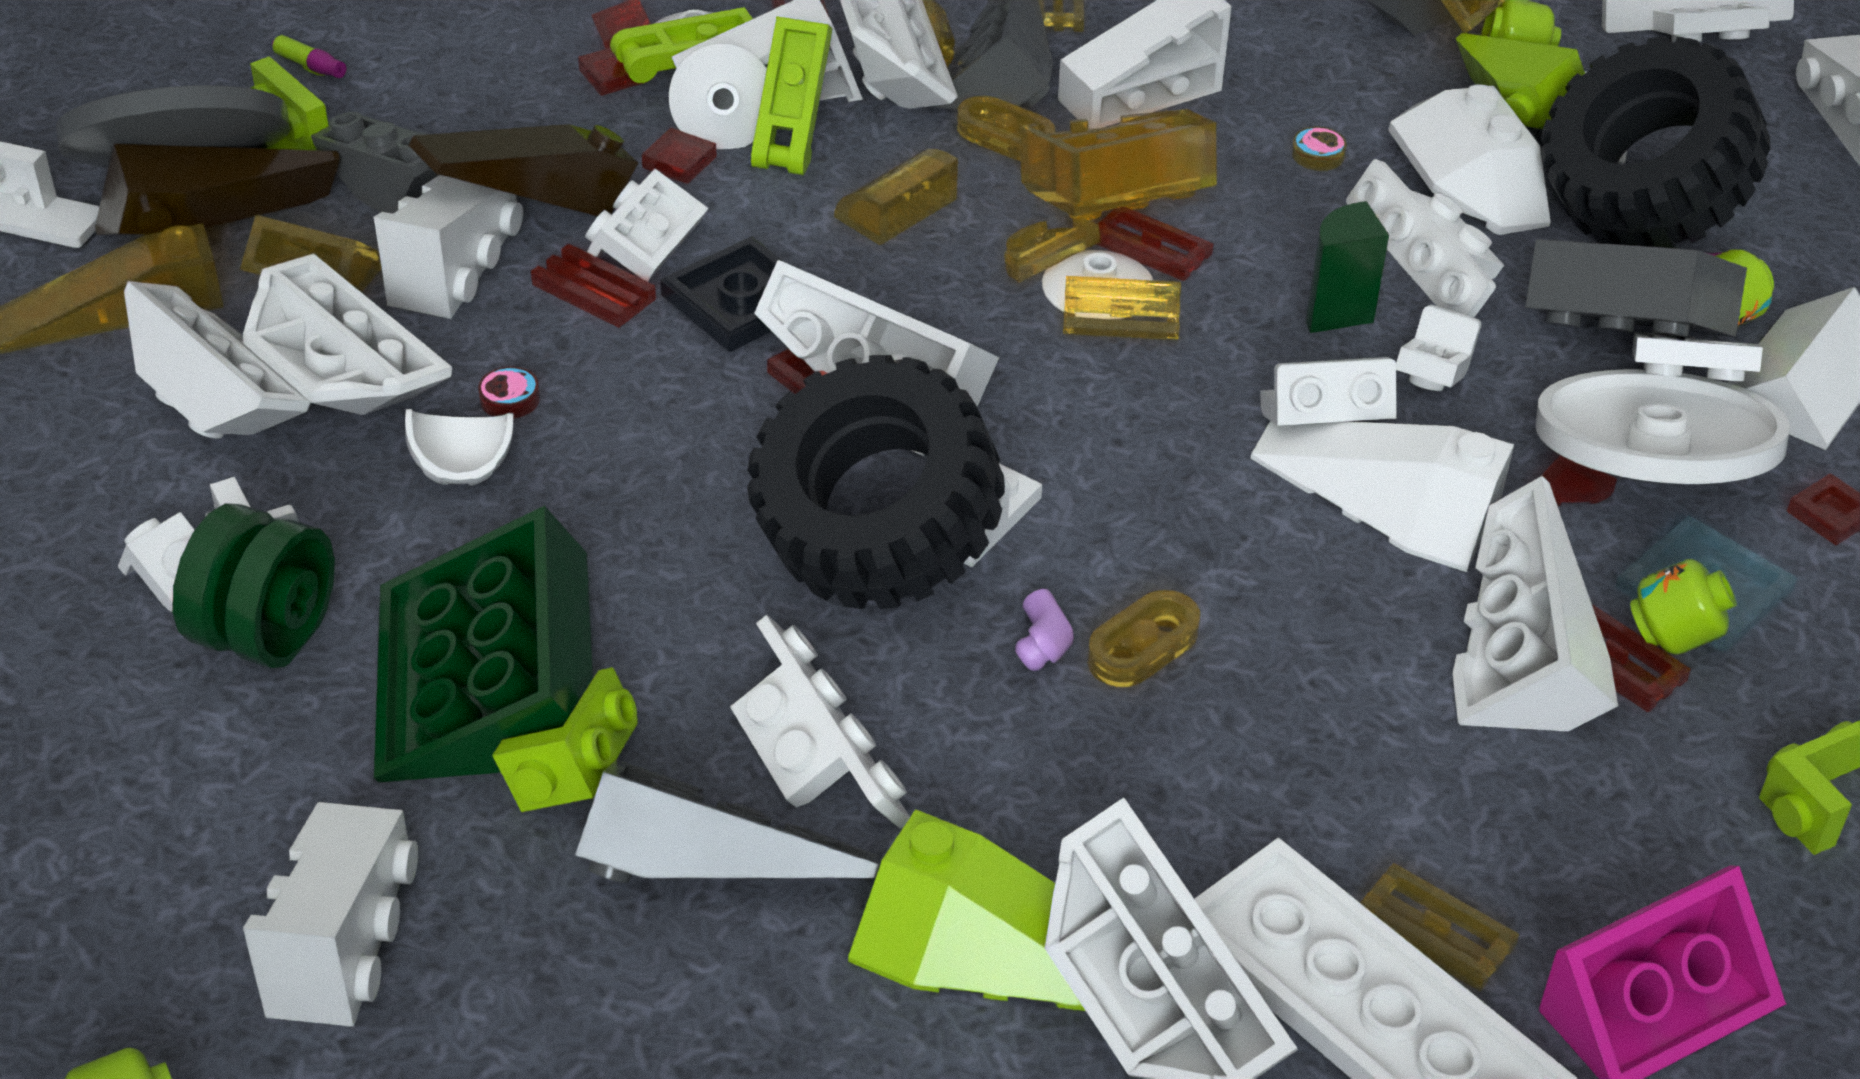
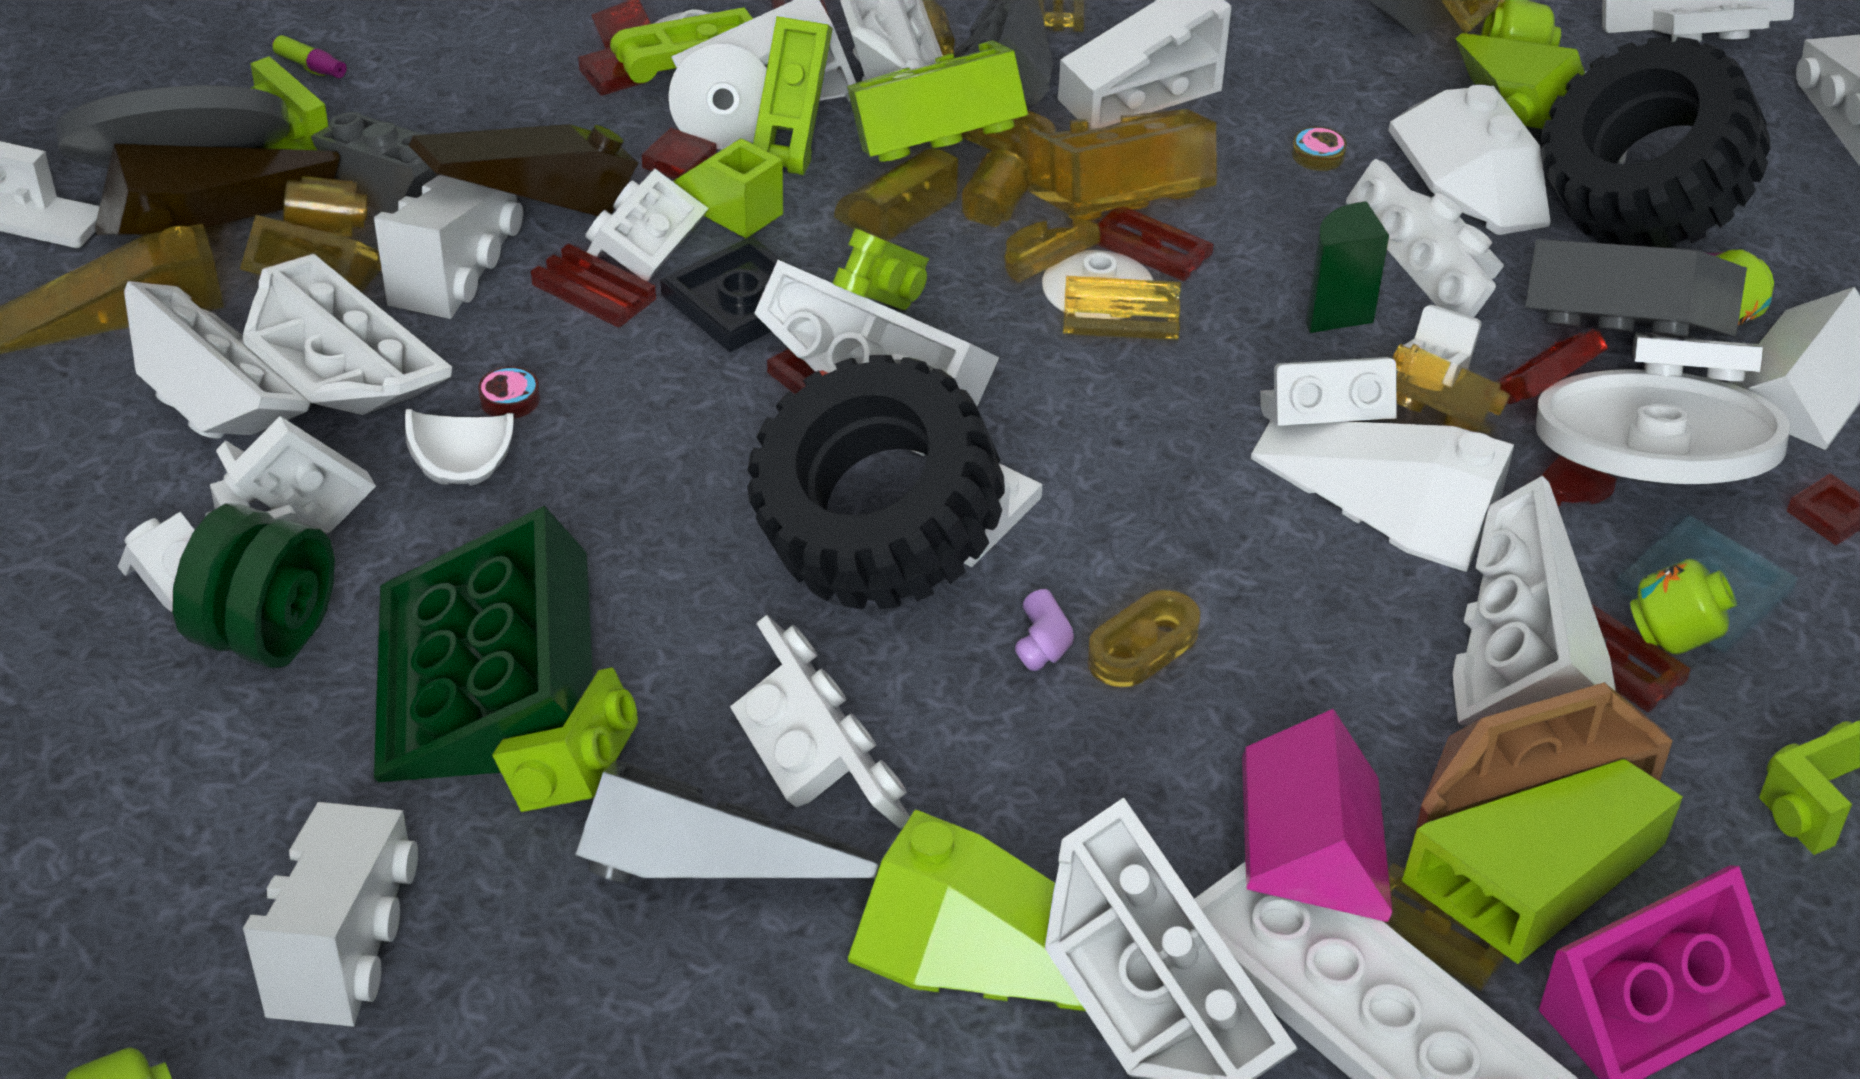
none -> white bracket [216,416,376,534]
none -> clear yellow brick [283,176,368,238]
none -> lime slope [672,138,783,239]
none -> lime plate [832,228,929,310]
none -> lime wedge [847,40,1028,162]
none -> clear yellow brick [962,149,1032,227]
none -> dark pink slope [1242,709,1392,922]
none -> clear yellow hinge [1392,344,1510,434]
none -> lime slope [1402,759,1683,964]
none -> medium nougat wedge [1412,682,1673,844]
none -> clear red tile [1484,330,1608,408]

